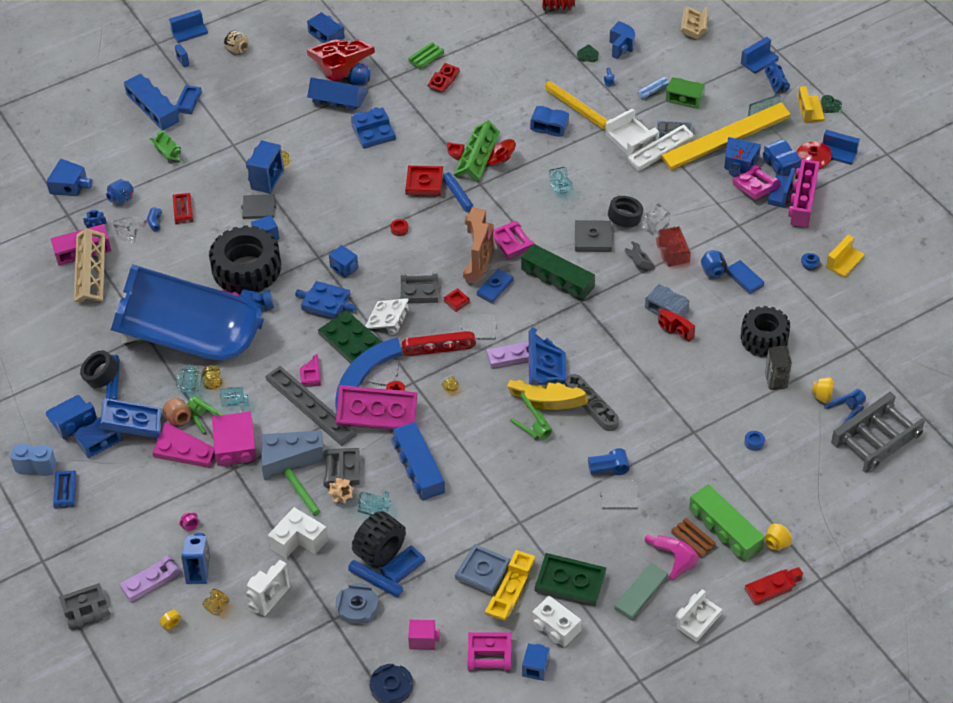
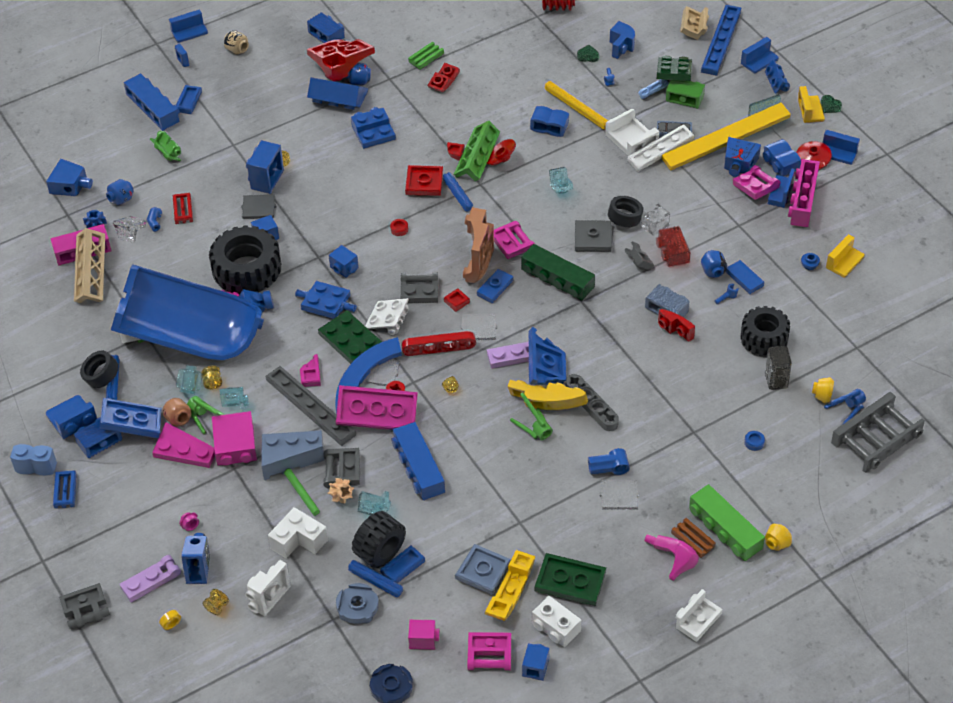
sand green tile [614,563,668,620] -> none
red hinge [744,567,803,605] -> none
none -> dark green plate [656,55,692,81]
none -> blue tile [701,5,742,76]
none -> blue hand [715,283,739,304]

